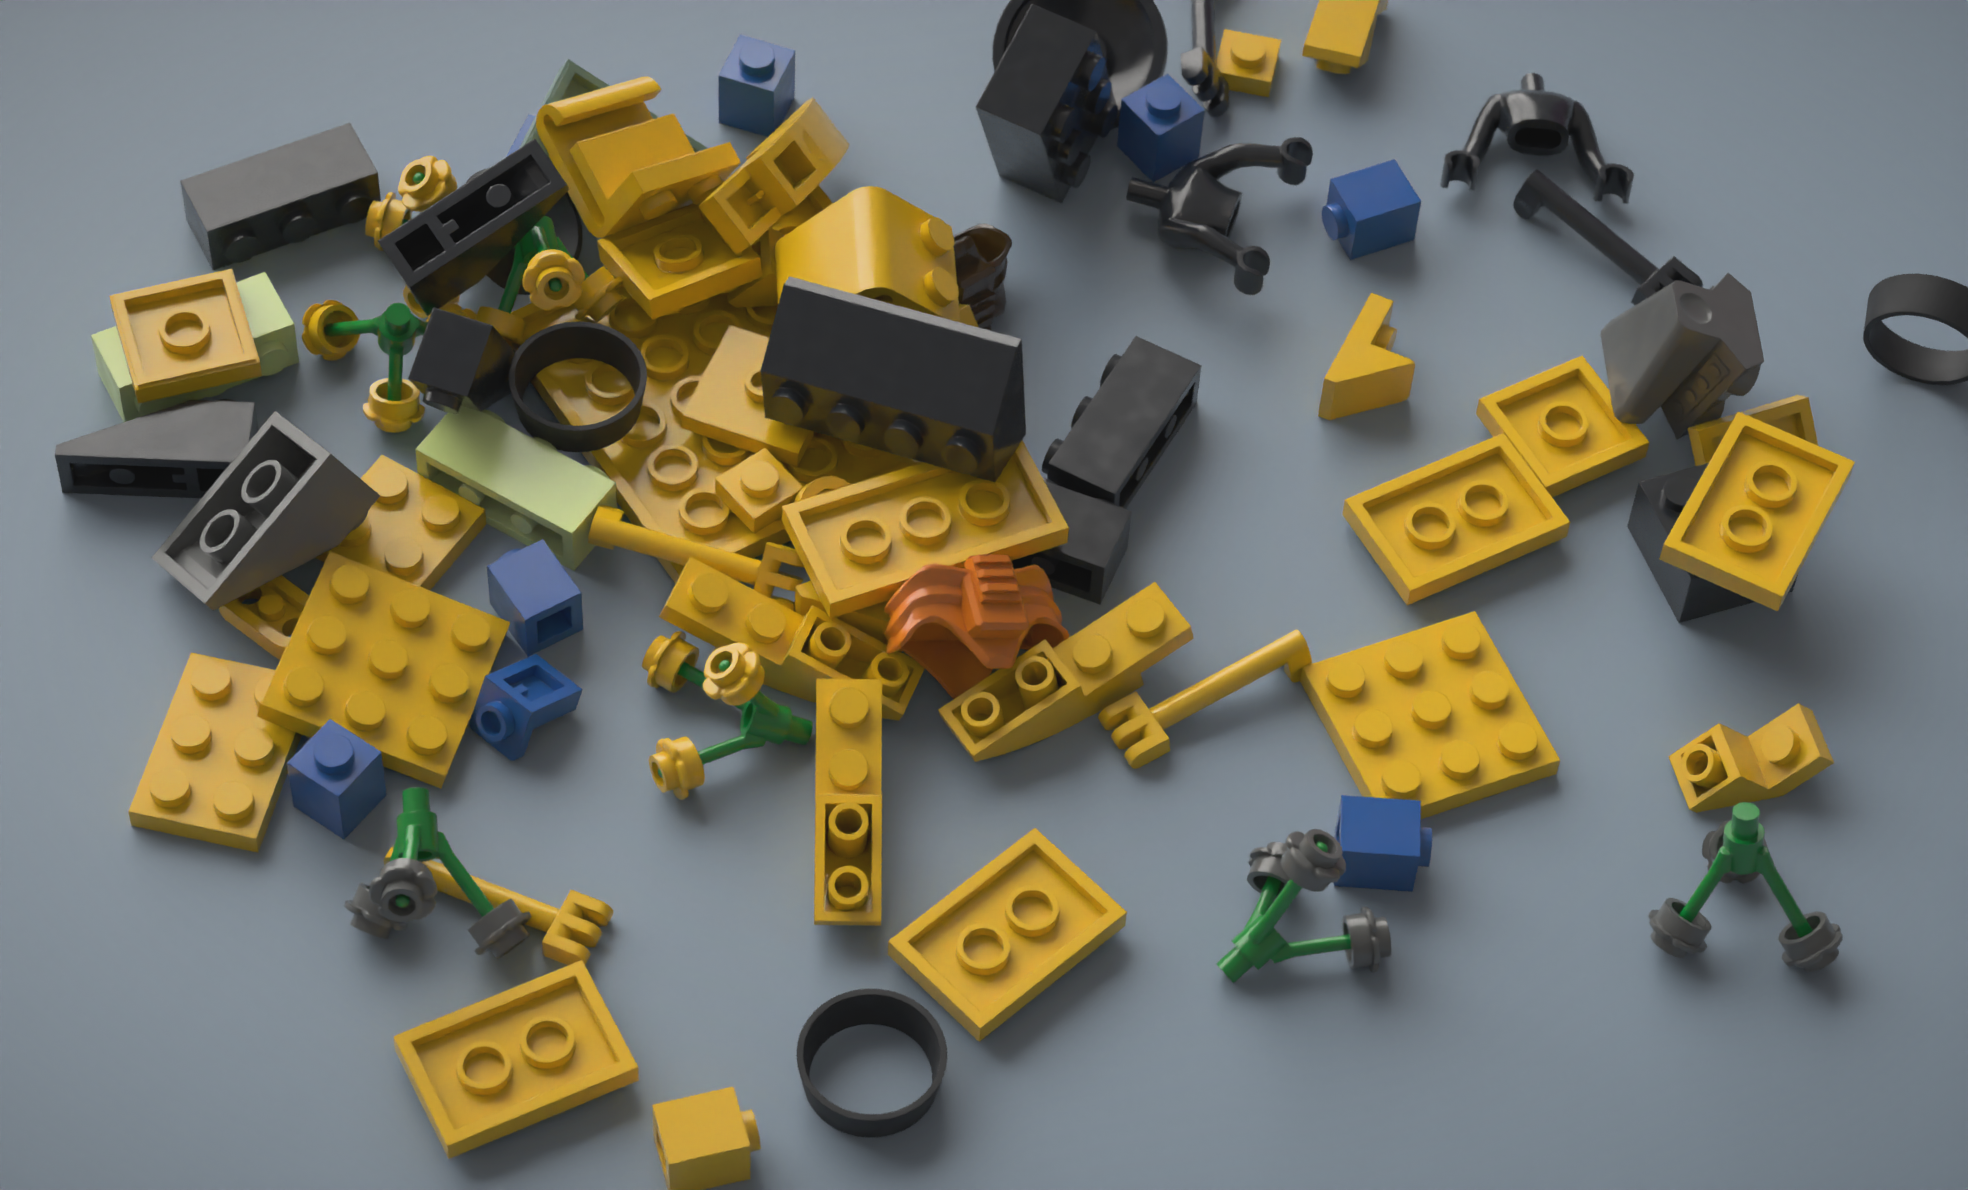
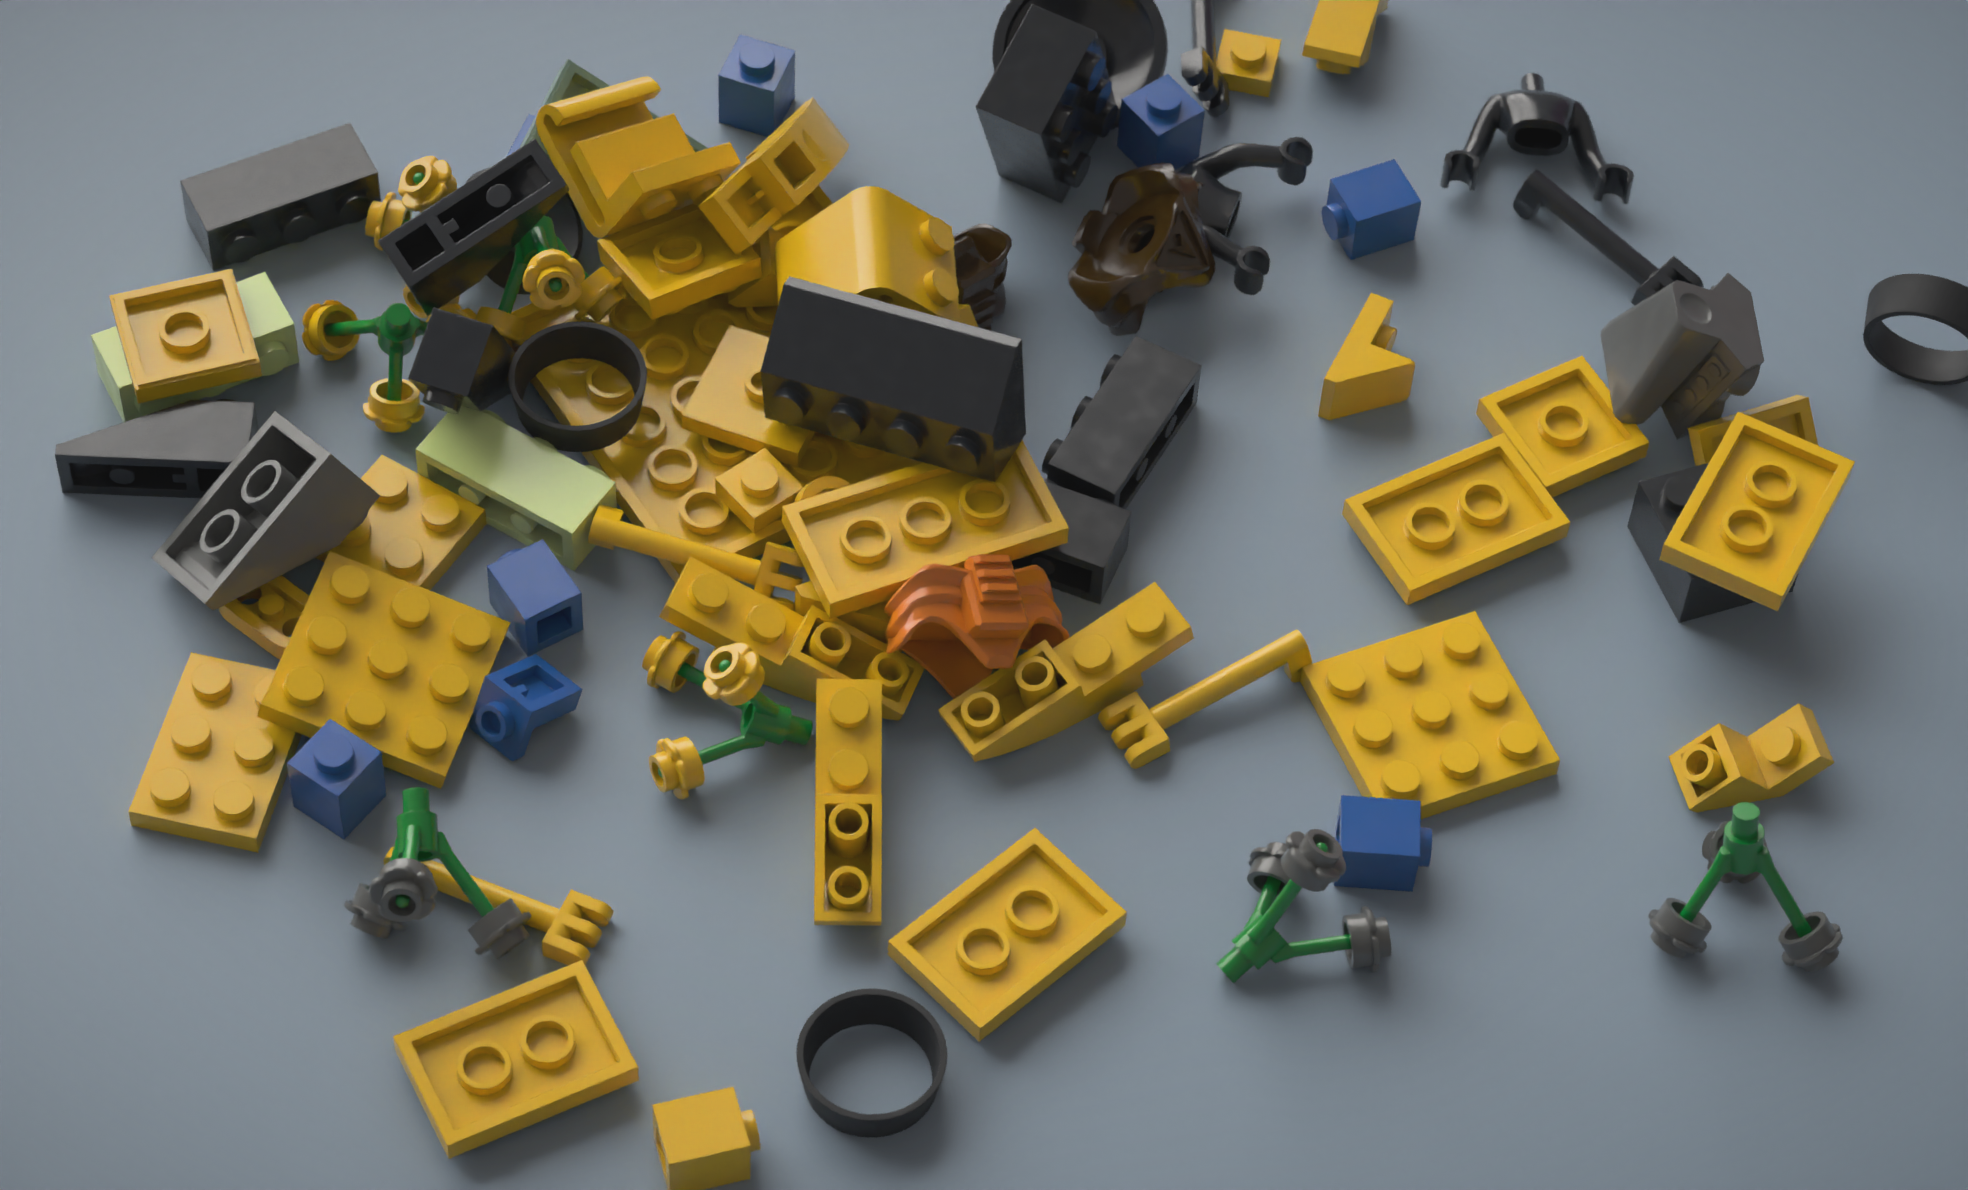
none -> dark brown piece [1068,163,1216,336]

